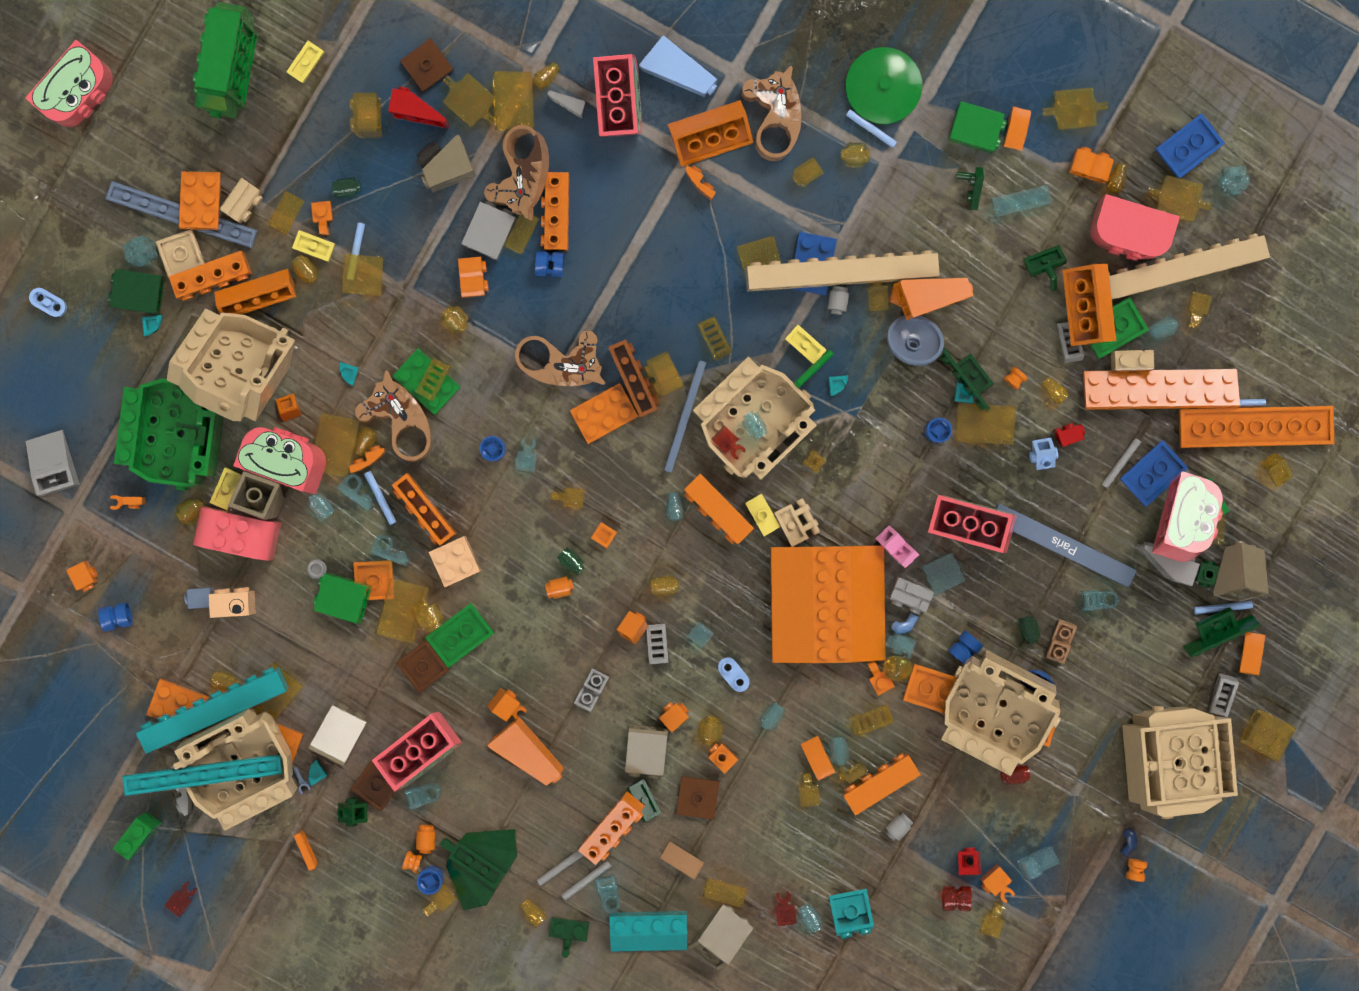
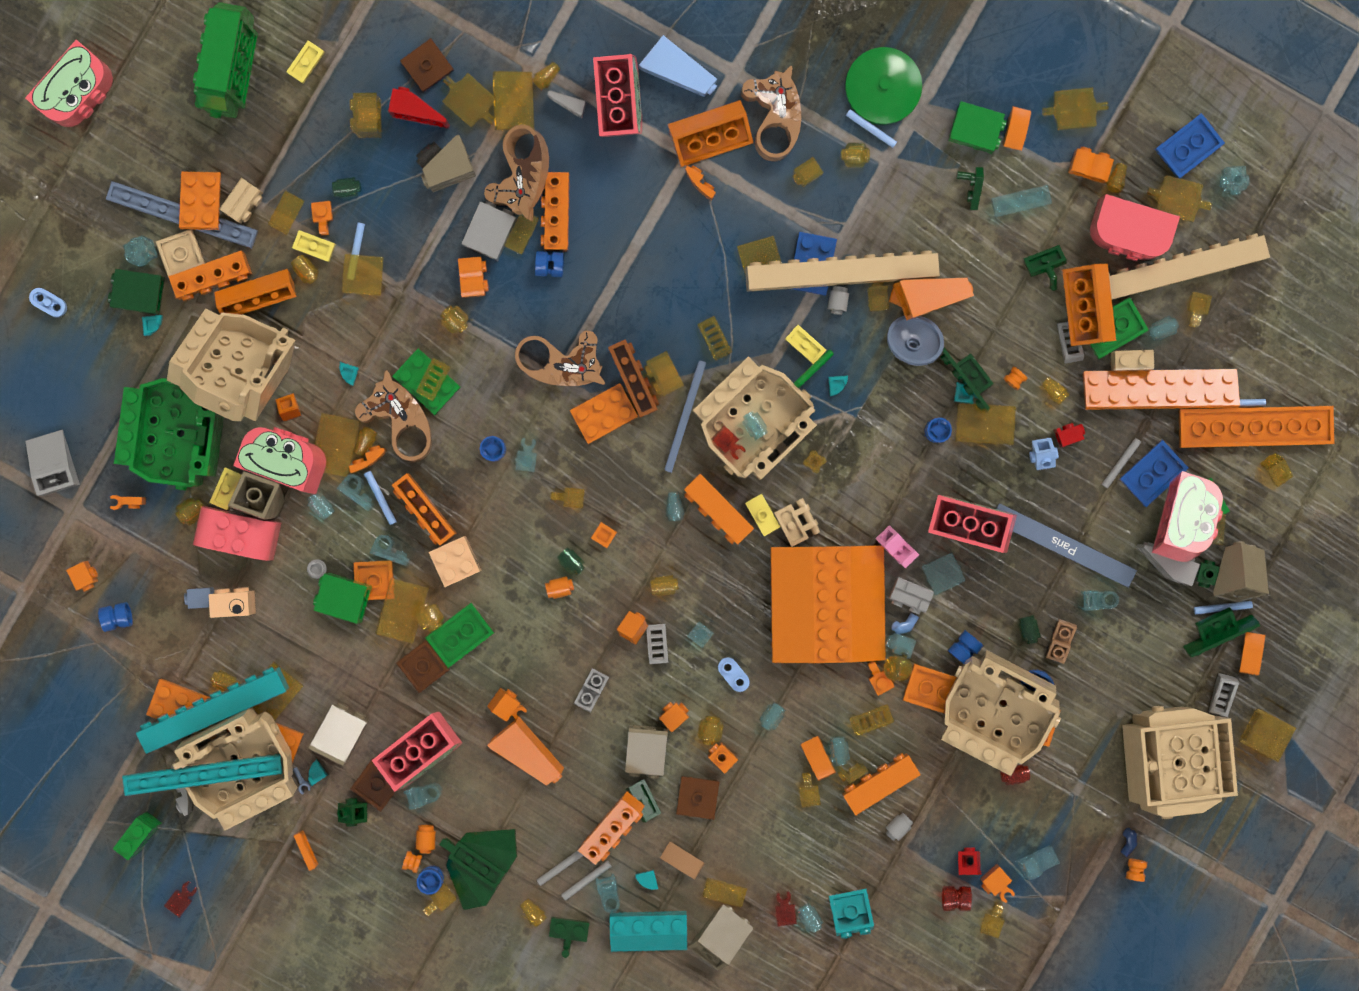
none -> teal tile [635,870,658,890]

